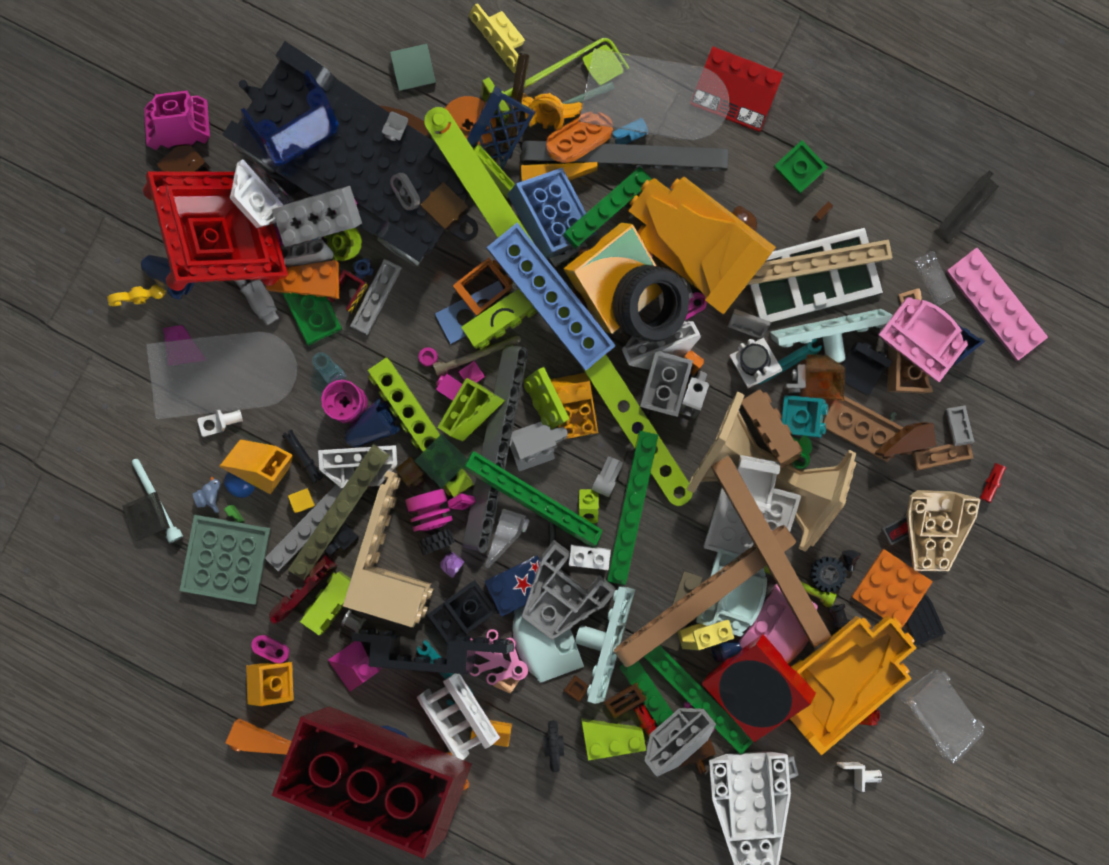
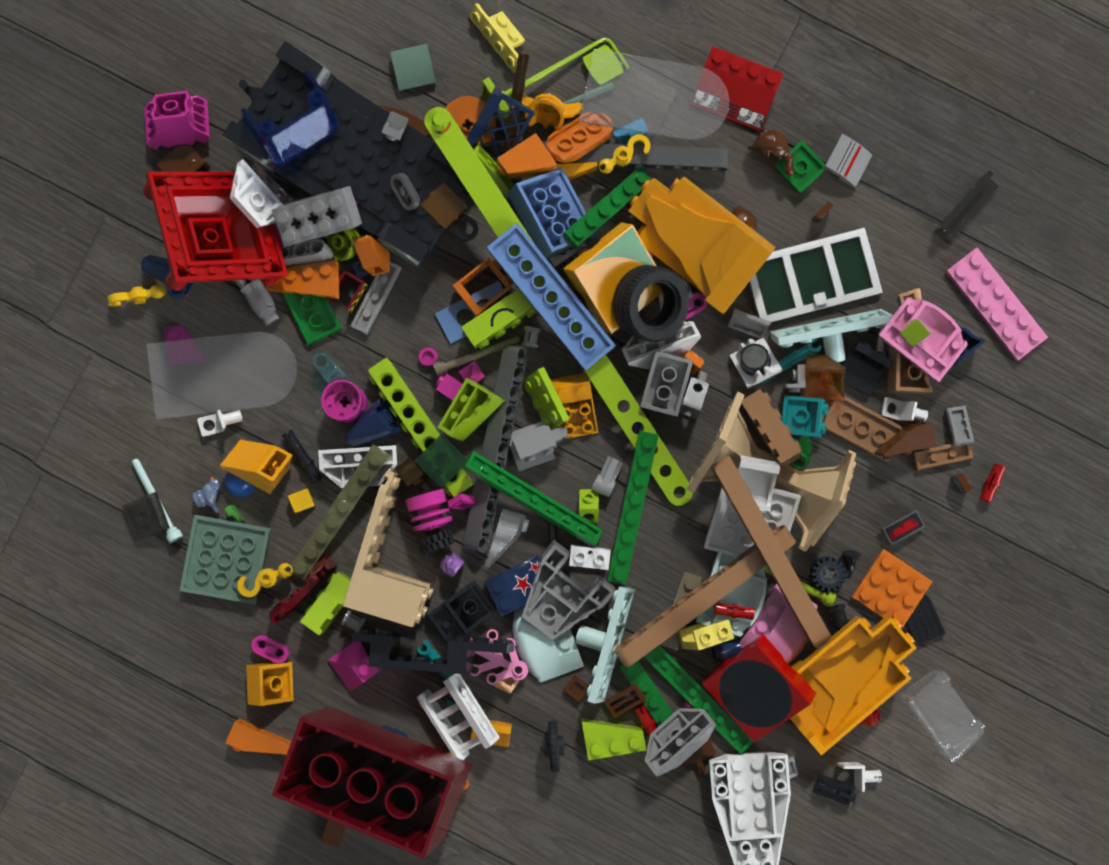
light grey plate [265,484,343,571] -> none
black plate [325,523,359,556] -> none
tan plate [746,240,893,286] -> none
tan wedge [906,490,980,571] -> none
clear plate [914,250,956,307] -> none
none -> yellow piece [237,563,293,597]
none -> reddish brown tile [321,819,346,847]
none -> orange slope [353,236,390,276]
none -> orange slope [496,133,557,180]
none -> light grey bush [521,326,541,348]
none -> yellow piece [599,134,650,174]
none -> red pin [714,602,755,620]
none -> reddish brown piece [747,130,795,177]
none -> black hinge [812,774,856,806]
none -> light grey slope [824,134,872,188]
none -> white bracket [881,397,928,422]
none -> lime slope [899,319,931,347]
none -> reddish brown tile [951,473,972,493]

